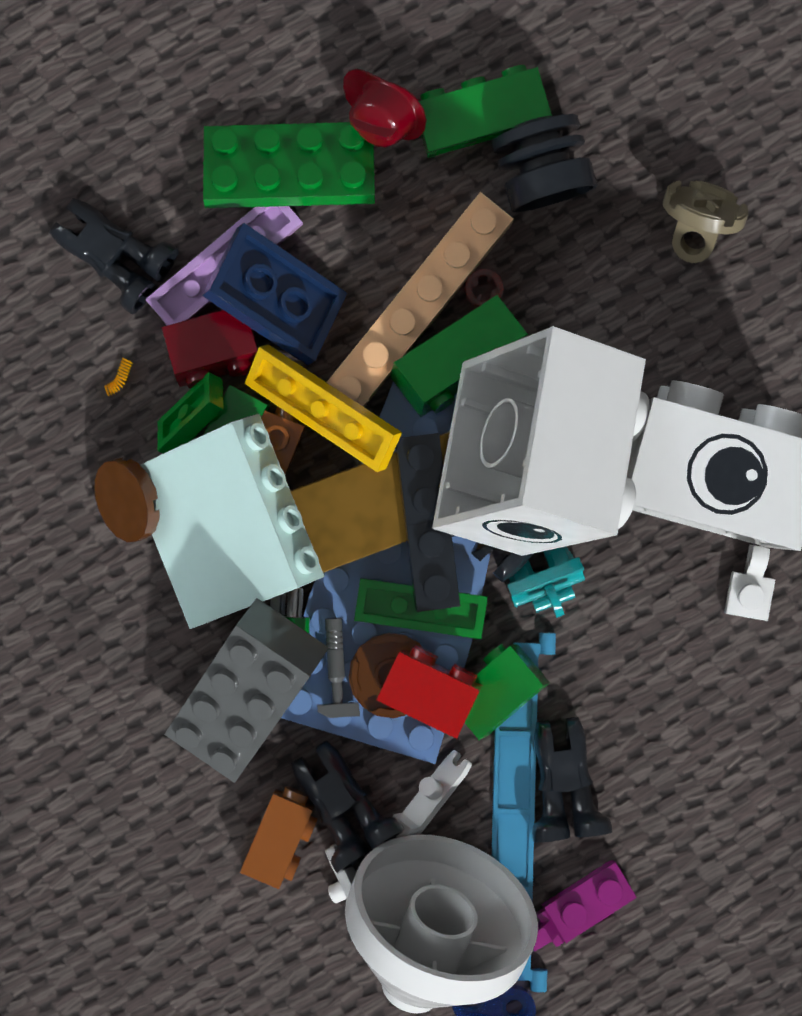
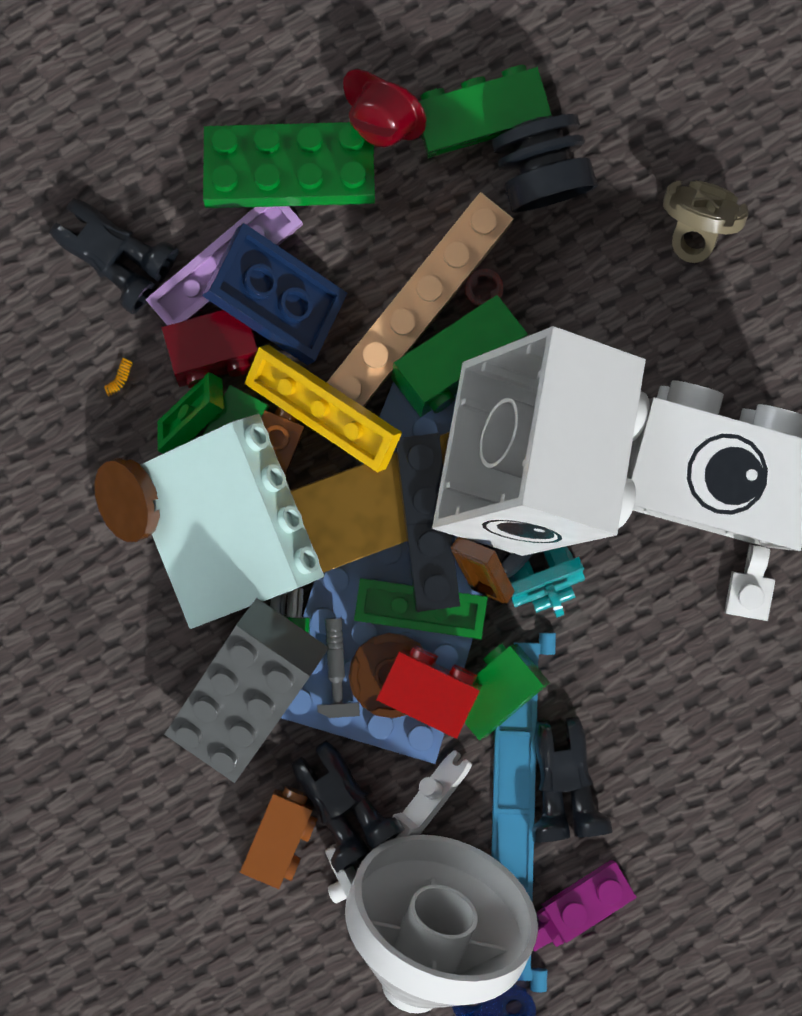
none -> reddish brown tile [451,536,515,603]

